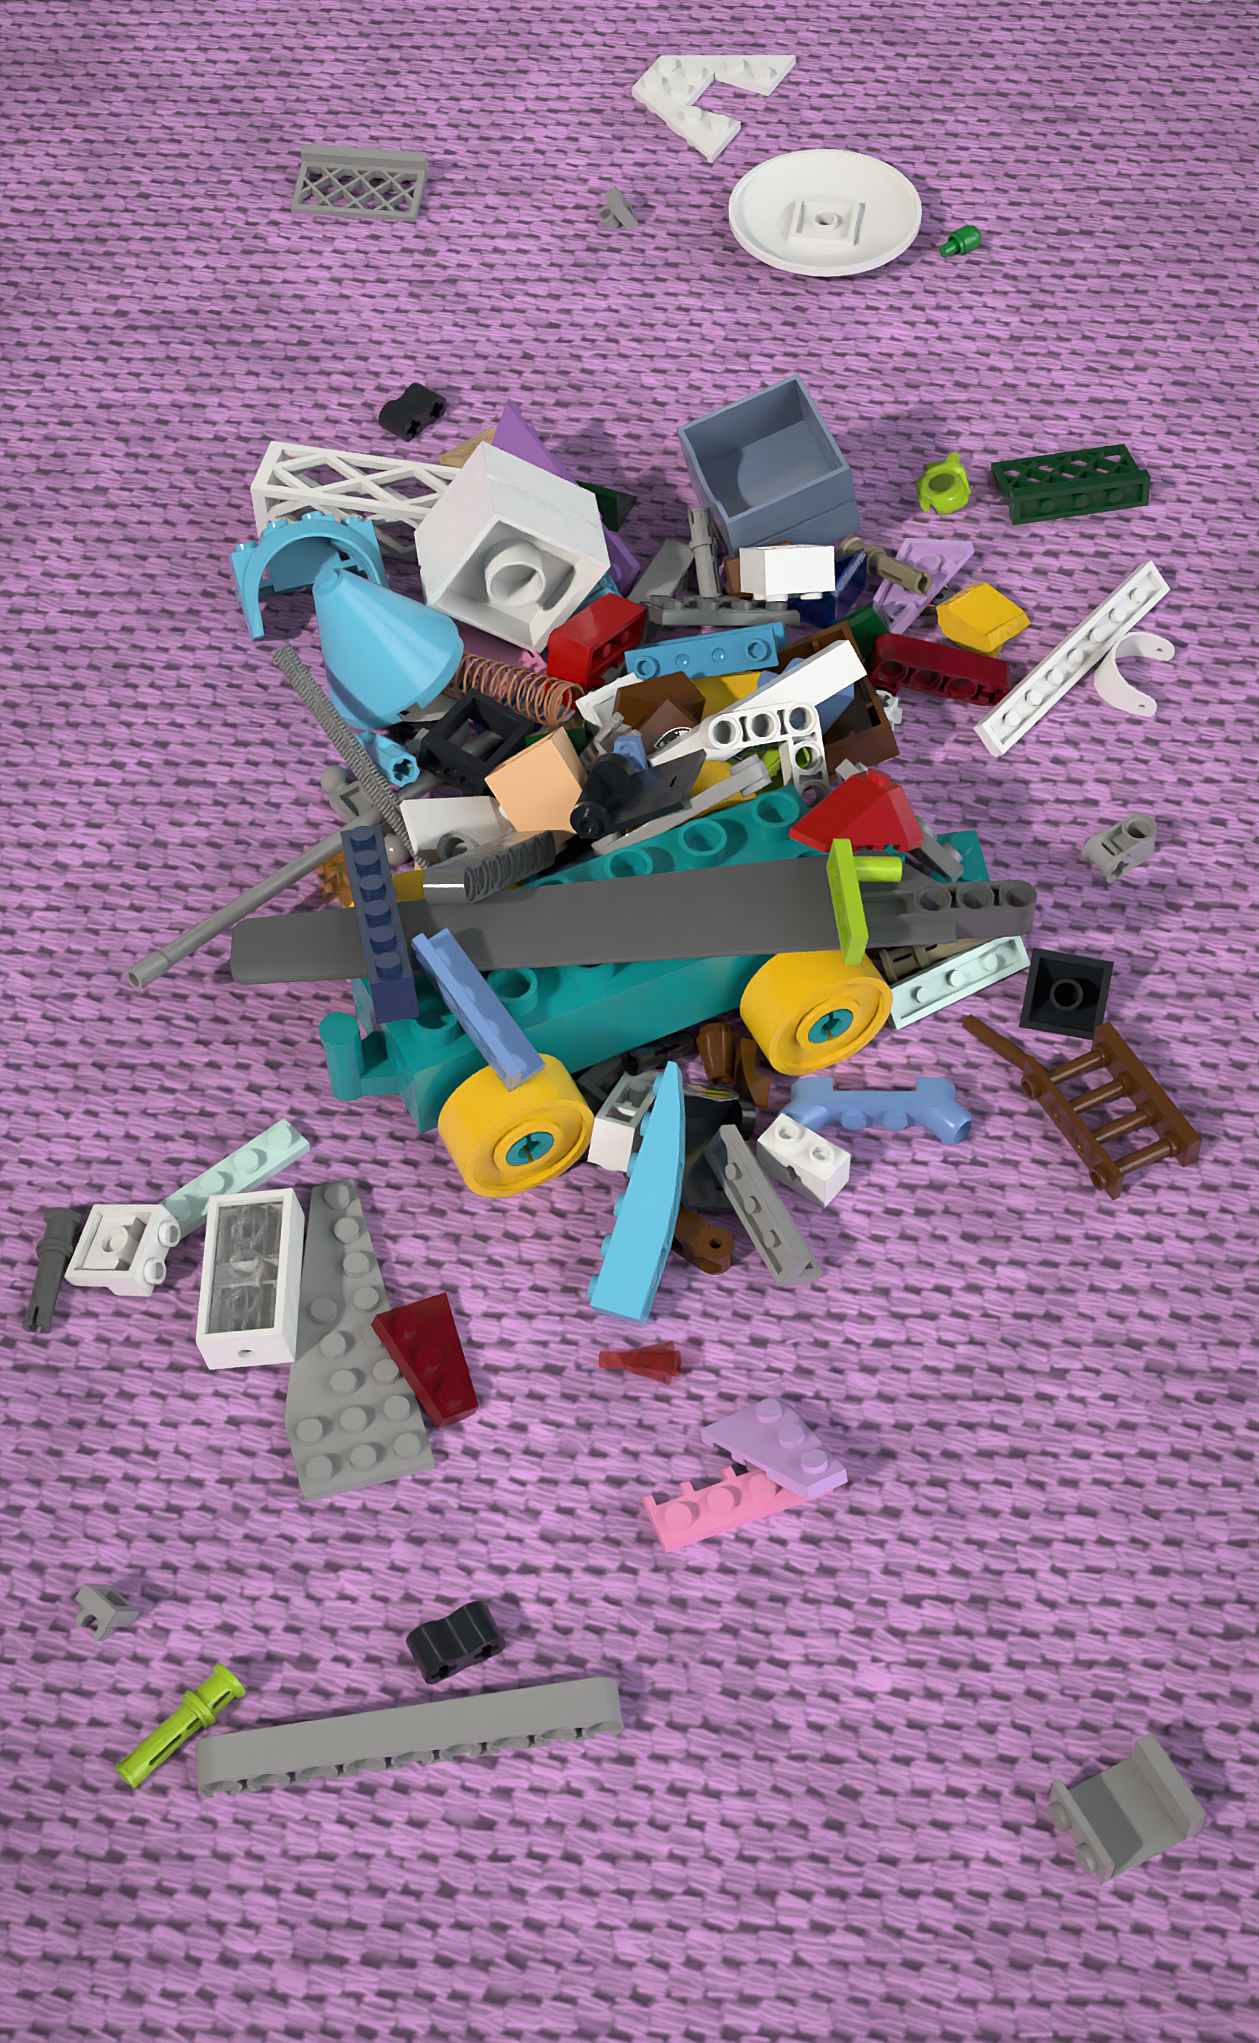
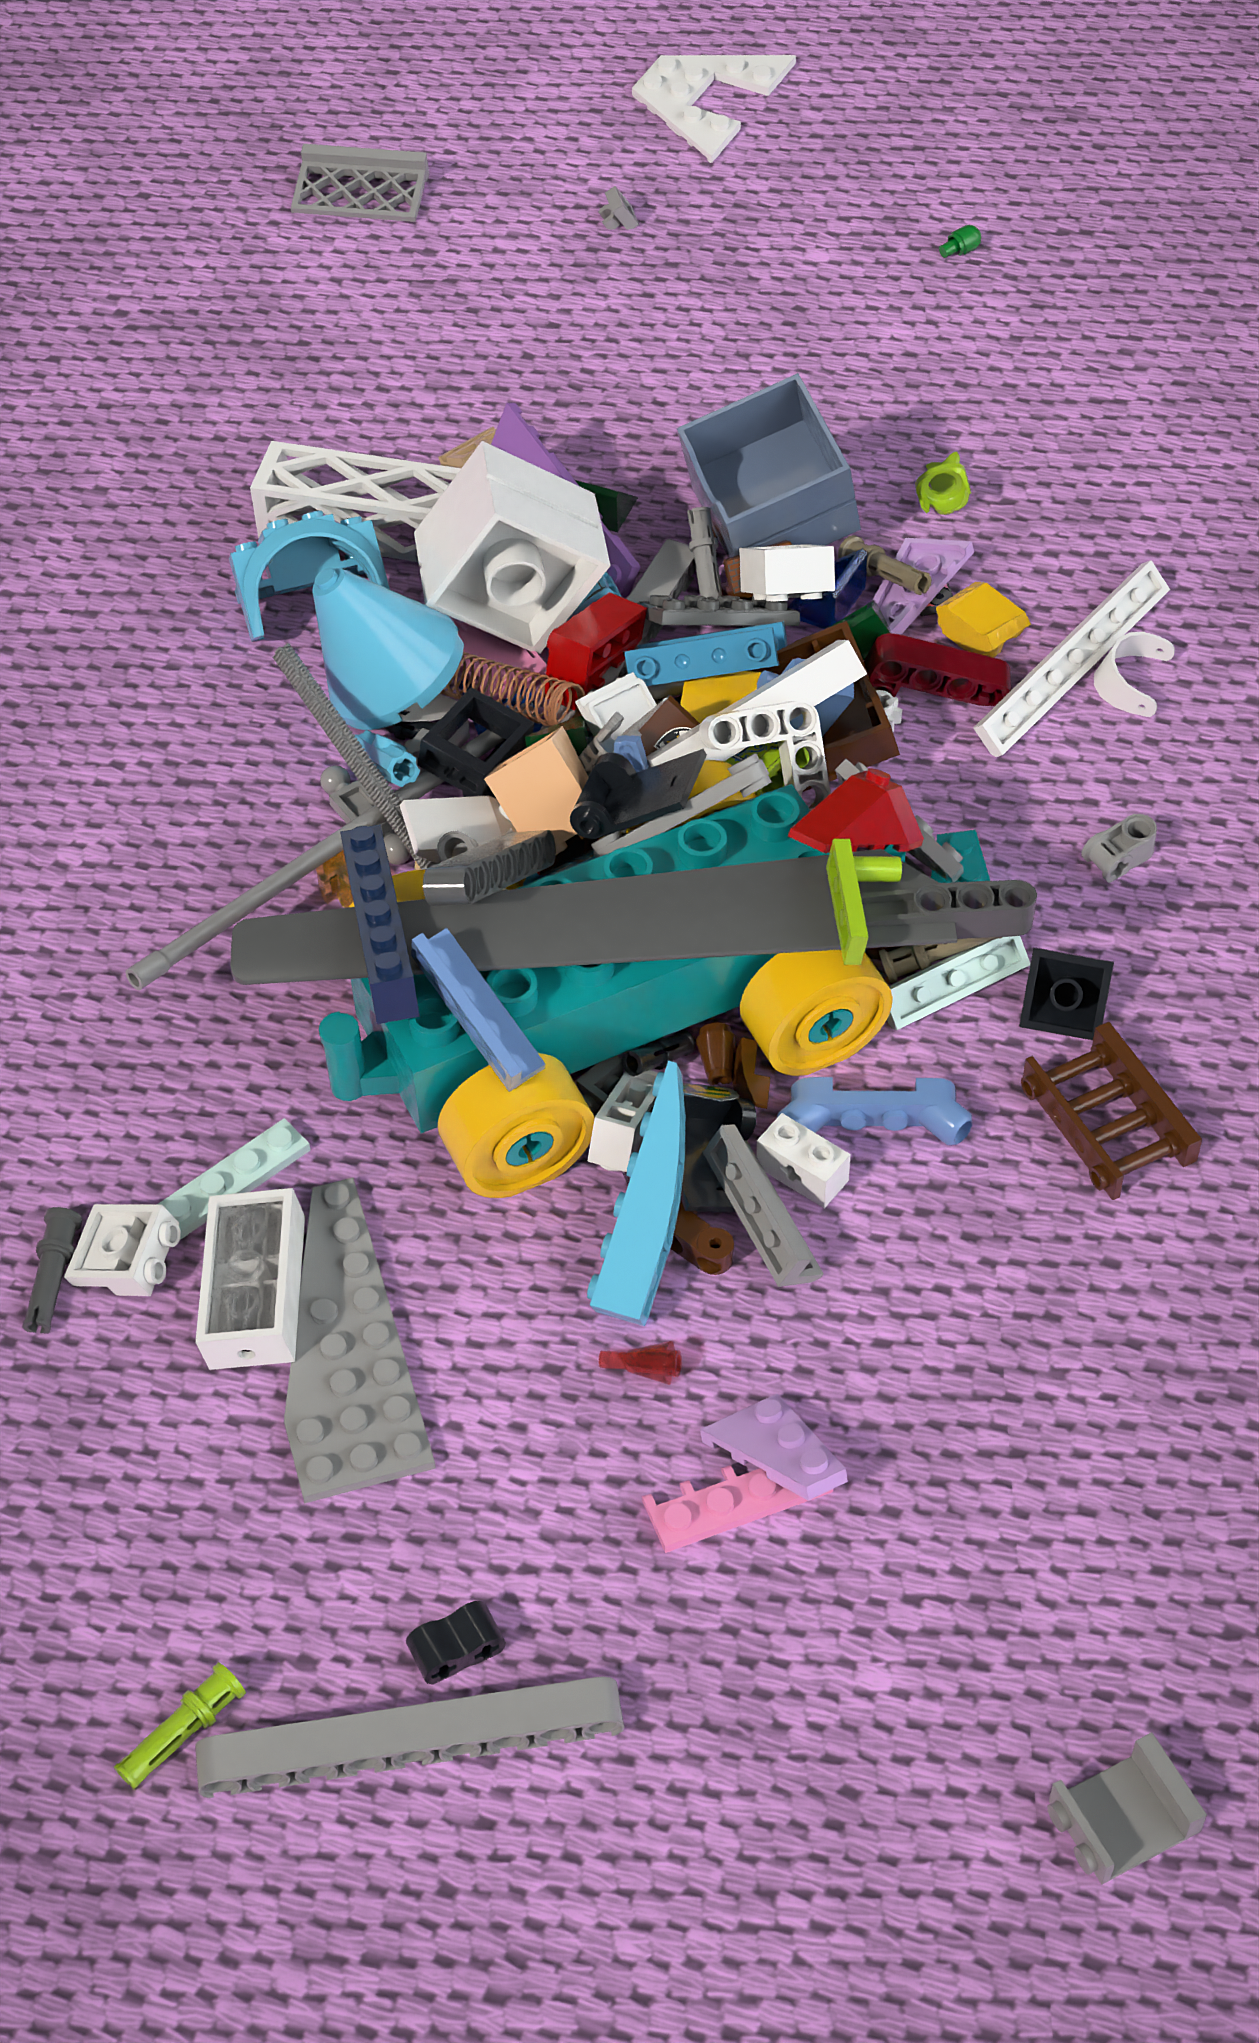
light grey tile [75,1583,140,1641] -> none
dark red wing [371,1292,479,1429] -> none
black axle [378,382,447,442] -> none
reddish brown slope [612,670,706,726] -> none
white dish [728,149,922,277] -> none
reddish brown piece [962,1014,1049,1072] -> none
dark green fence [991,444,1151,526] -> none

